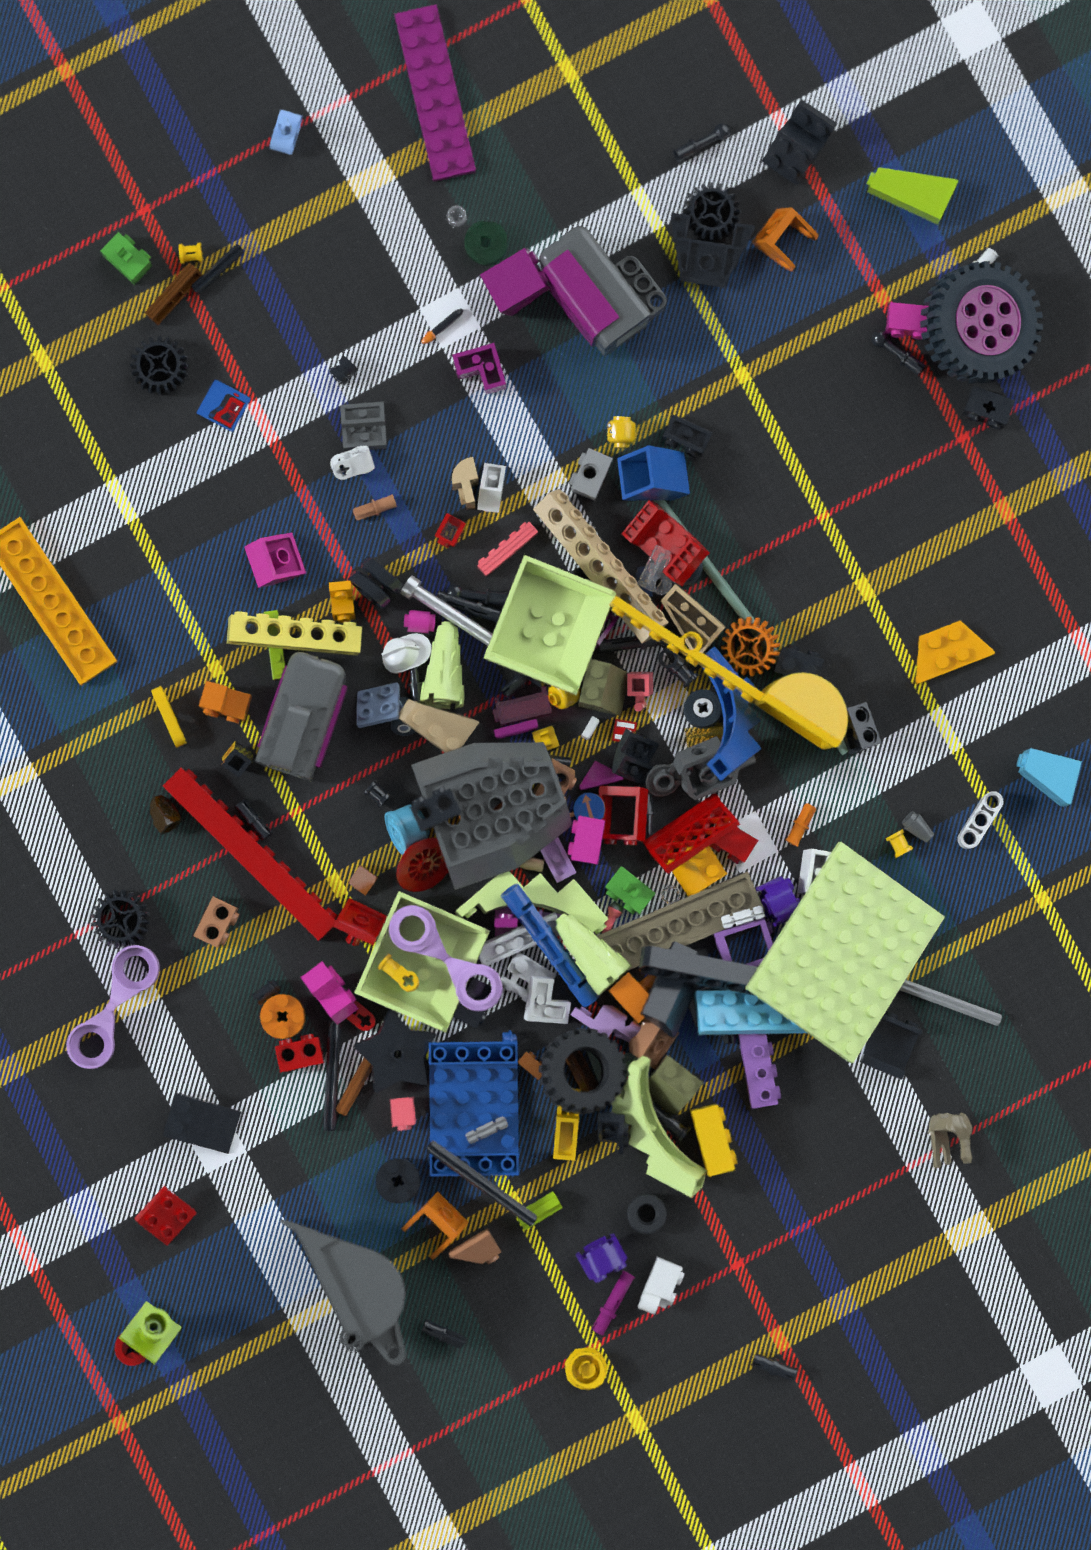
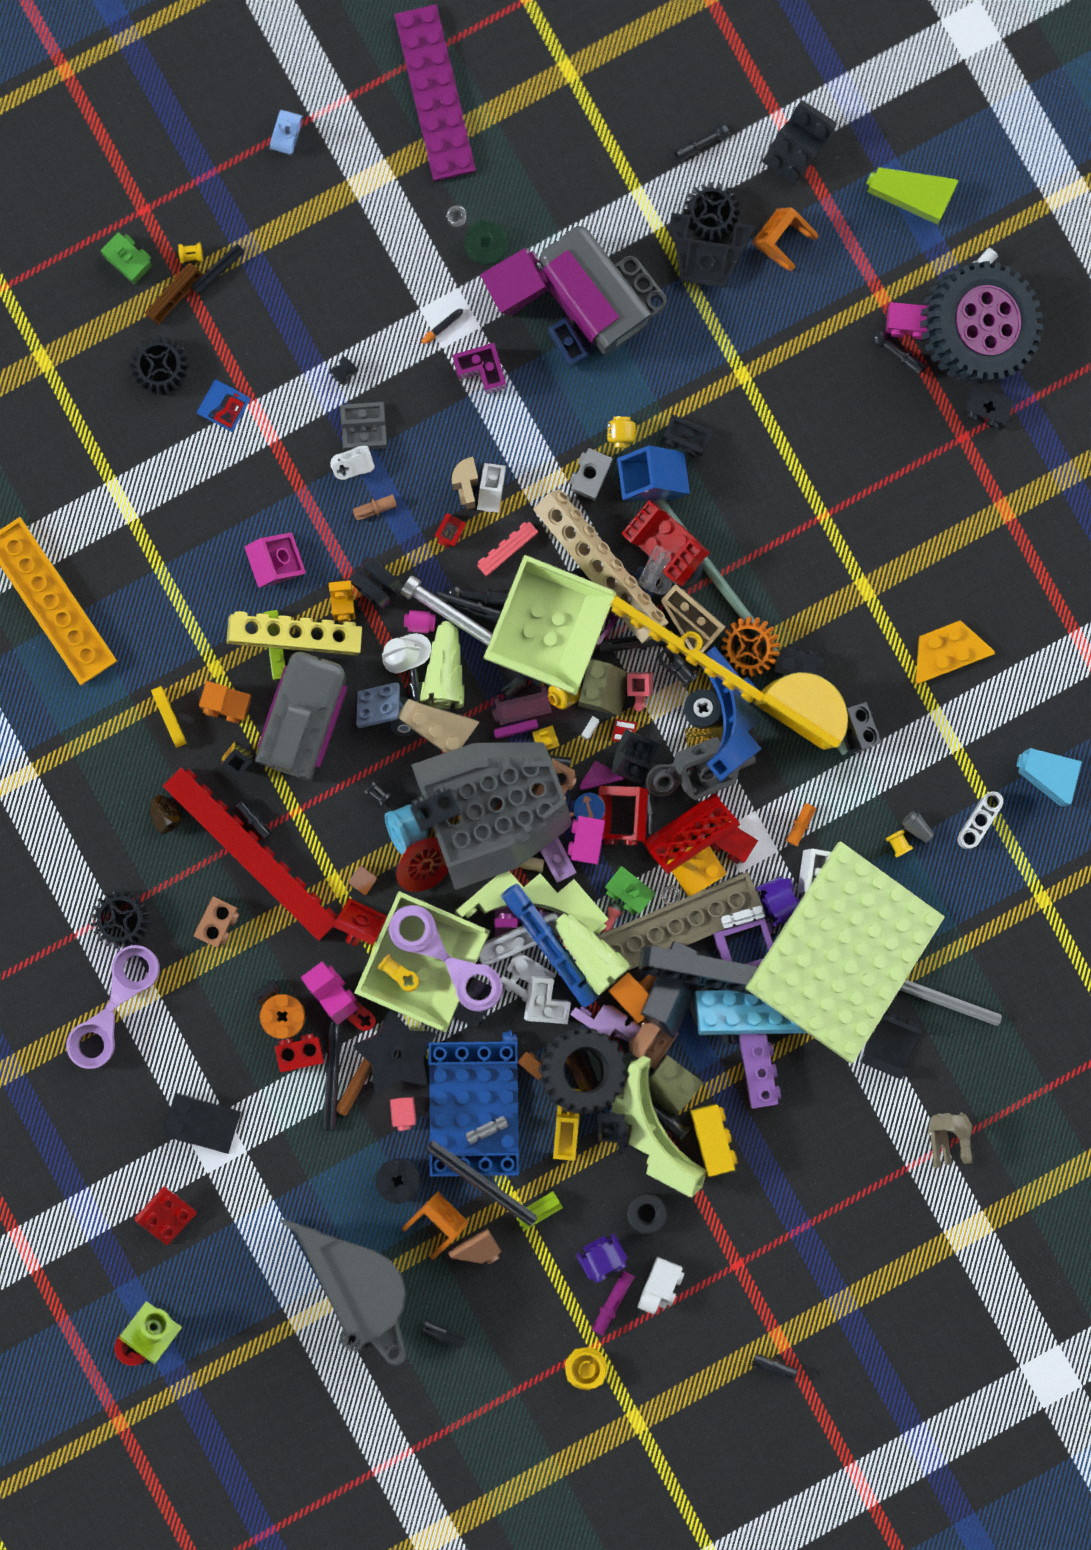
none -> dark blue brick [548,318,589,370]

